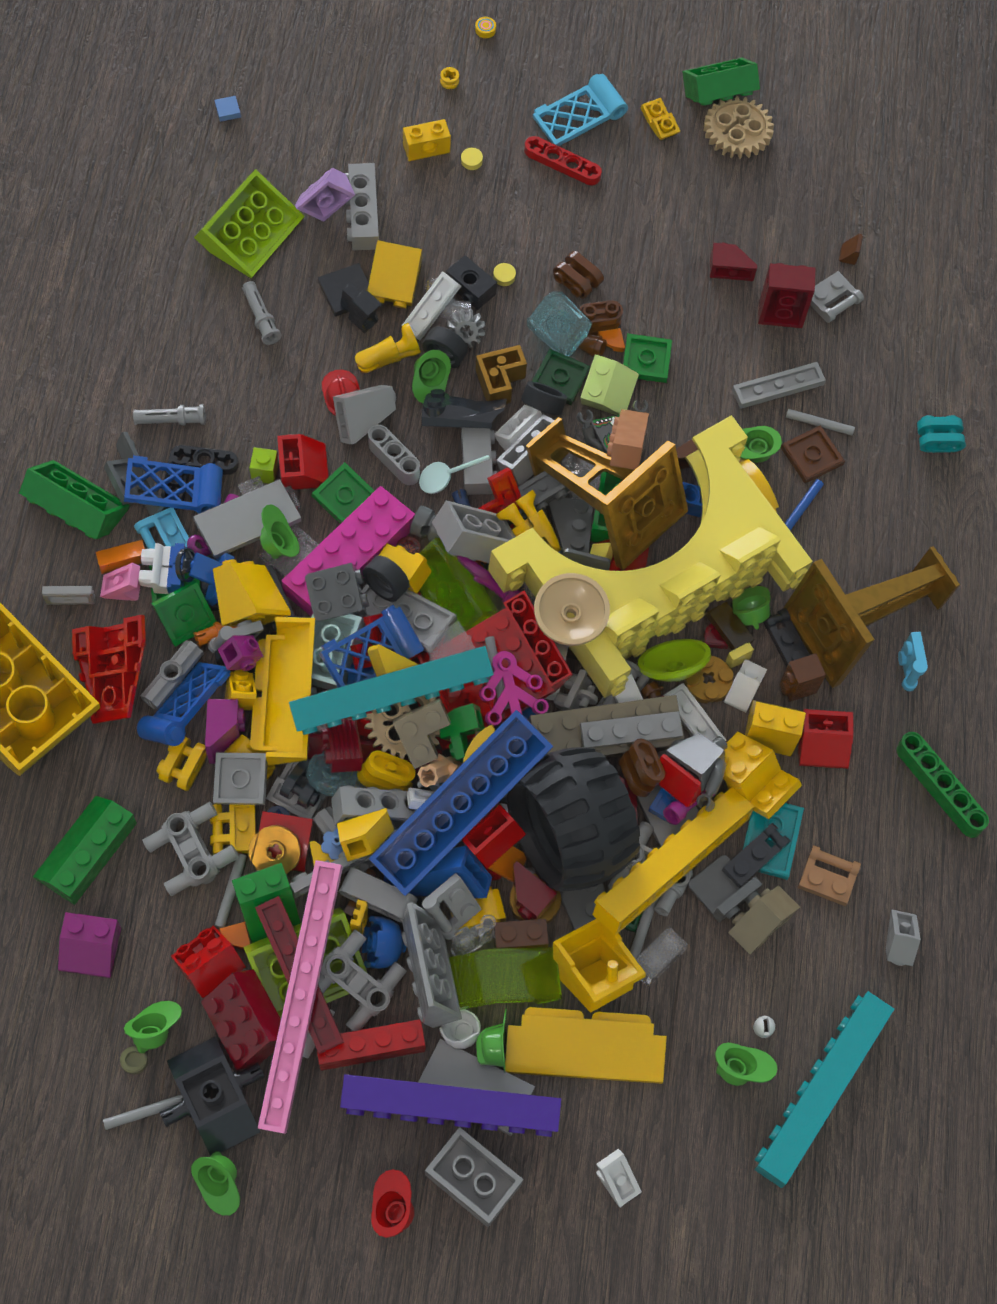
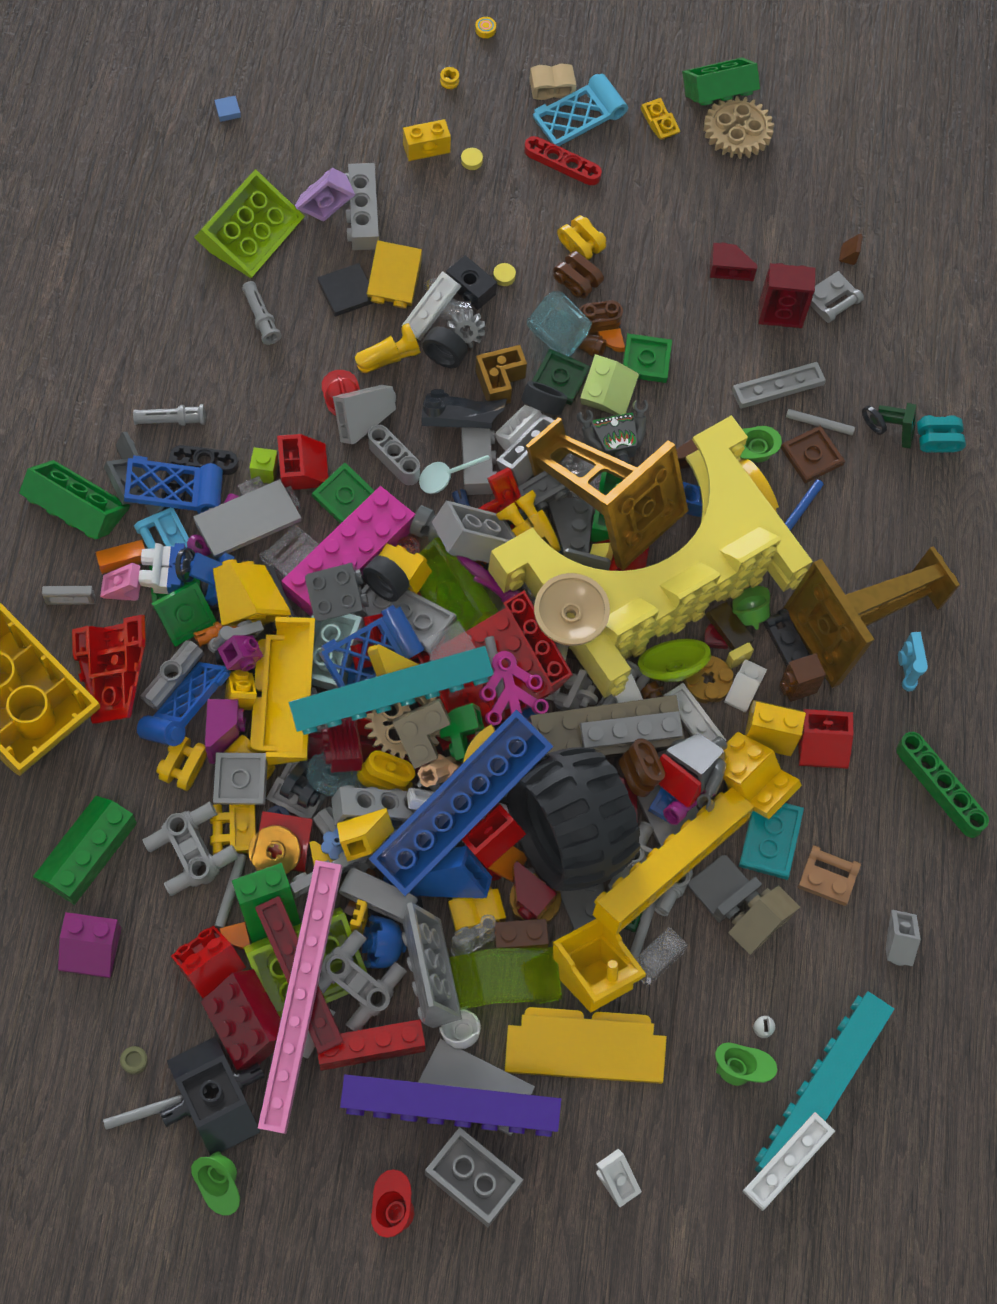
bright green piece [124,1001,182,1053] -> none
bright green piece [260,504,300,559] -> none
black piece [340,283,382,333] -> none
bright green piece [412,350,451,403] -> none
light grey plate [422,873,482,940] -> none
bright green piece [476,1009,507,1073] -> none
nougat brick [607,409,649,470] -> none
black plate [722,823,791,889] -> none
none -> tan brick [529,64,576,100]
none -> yellow brick [557,215,606,260]
none -> white tile [742,1112,835,1211]
none -> dark green piece [862,403,917,449]

